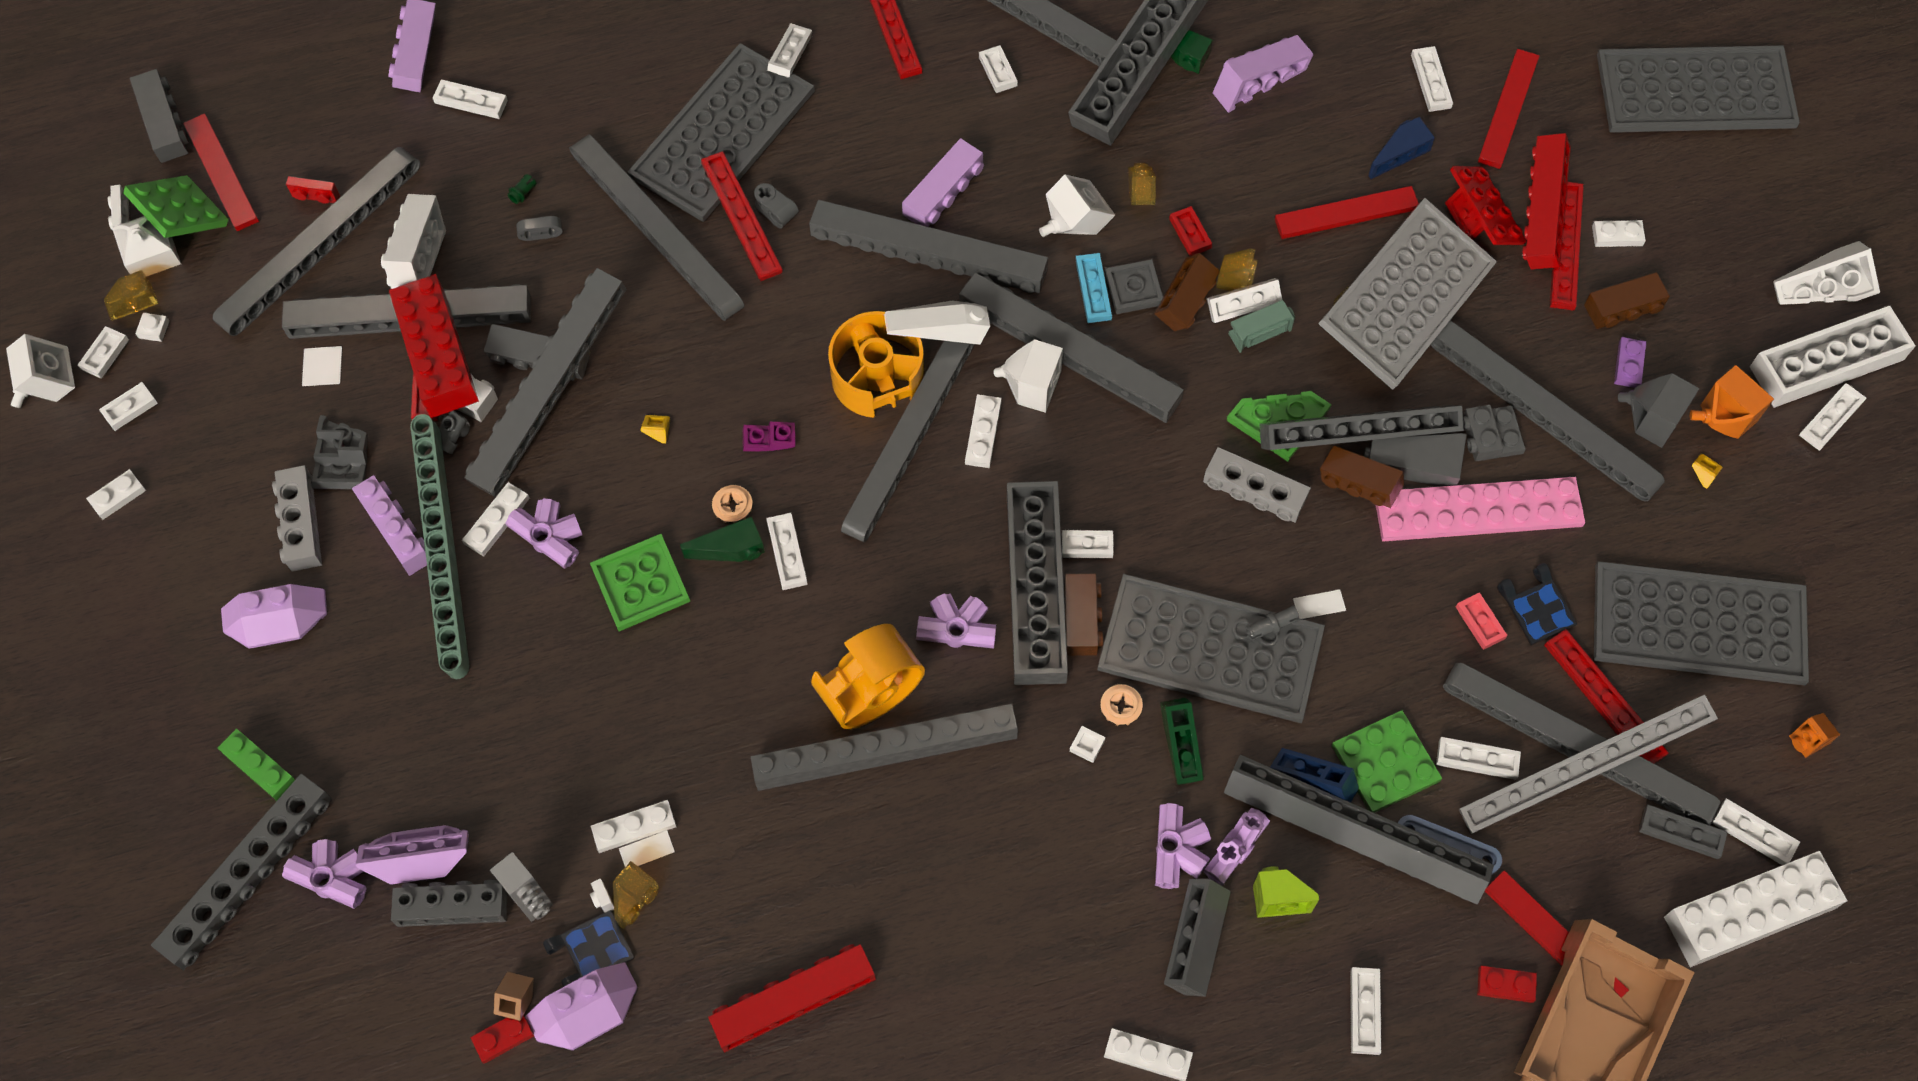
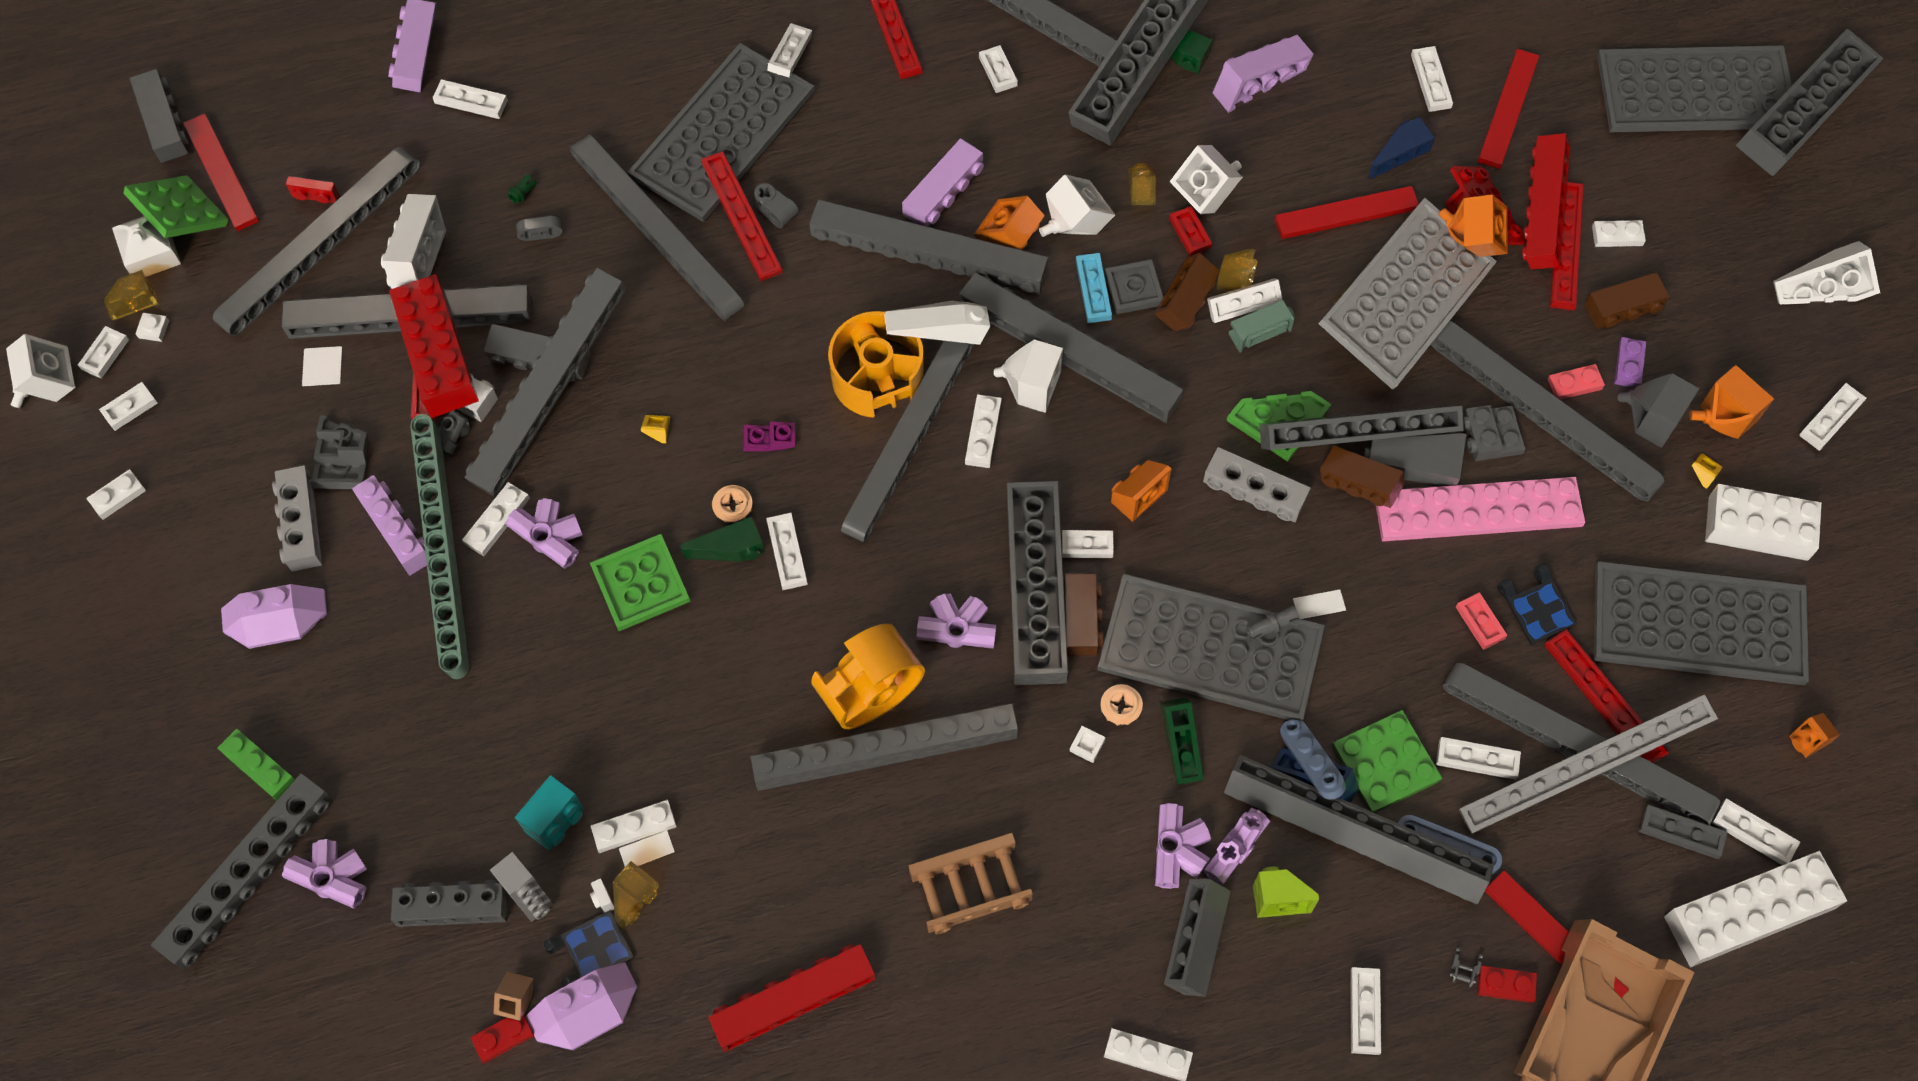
white plate [108,185,129,230] -> none
lavender wedge [356,825,469,884] -> none
white brick [1750,306,1915,408] -> none
none -> teal brick [515,775,584,851]
none -> medium nougat fence [908,833,1033,934]
none -> orange slope [974,196,1045,250]
none -> orange slope [1111,460,1172,522]
none -> white piece [1170,145,1243,214]
none -> sand blue plate [1280,719,1346,799]
none -> orange piece [1439,195,1508,257]
none -> dark grey piece [1450,946,1483,988]
none -> coral plate [1547,364,1605,400]
none -> white brick [1705,484,1822,561]
none -> dark grey brick [1736,29,1884,177]

